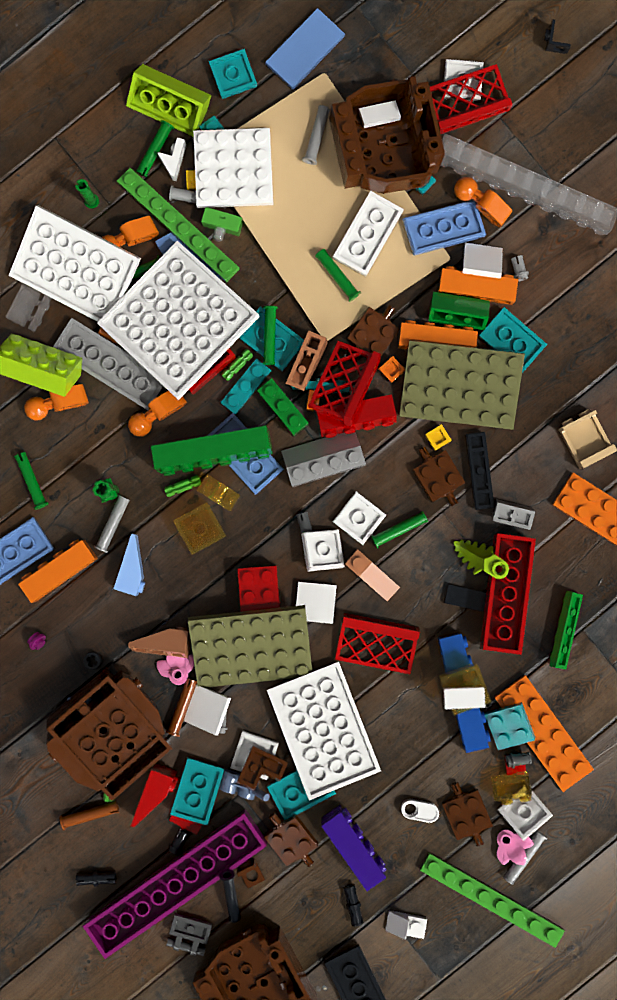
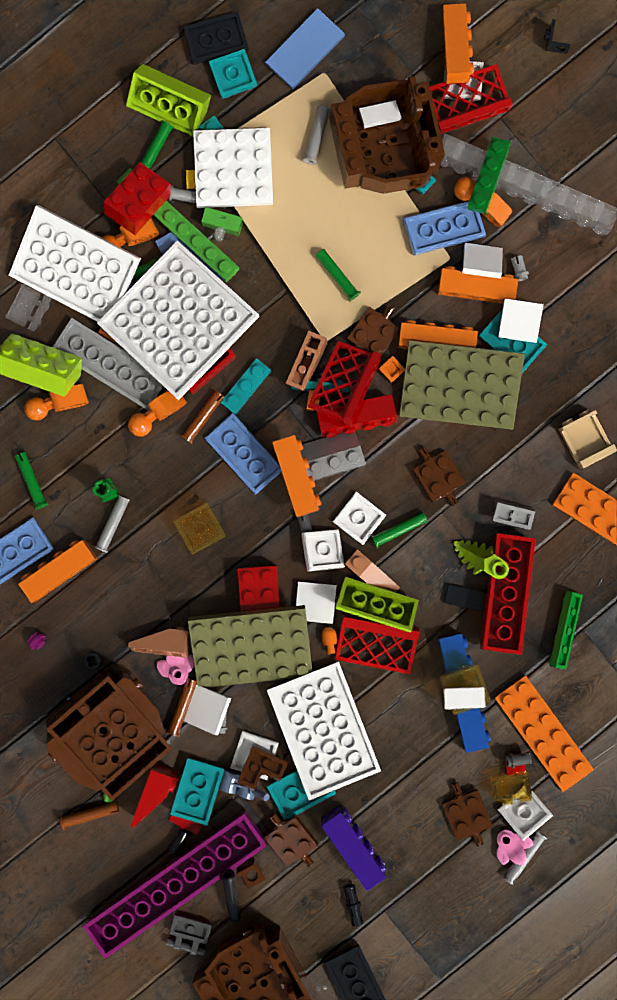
green pin [75,179,99,209] -> none
black pin [76,870,116,887] -> none
light blue slope [114,534,145,596] -> none
green brick [151,426,273,476] -> none
white slope [158,138,186,181] -> none
bright green axle [164,475,202,497] -> none
clear yellow brick [197,474,241,512] -> none
bright green axle [221,349,253,381] -> none
teal plate [239,306,304,372] -> none
green brick [257,378,309,436] -> none
green pin [263,306,278,365] -> none
white plate [333,191,404,277] -> none
white slope [385,910,427,939] -> none
white piece [401,799,439,823] -> none
bright green plate [420,852,565,948] -> none
yellow plate [425,424,452,451] -> none
green brick [428,291,490,330] -> none
black plate [465,432,495,510] -> none
teal plate [485,702,536,750] -> none
none -> red brick [104,162,171,235]
none -> dark orange pin [180,390,225,444]
none -> black plate [184,12,249,65]
none -> orange brick [273,435,321,517]
none -> orange cylinder [321,627,337,654]
none -> lime slope [336,577,419,633]
none -> orange brick [443,4,474,84]
none -> green plate [468,137,511,214]
none -> white tile [498,299,543,343]

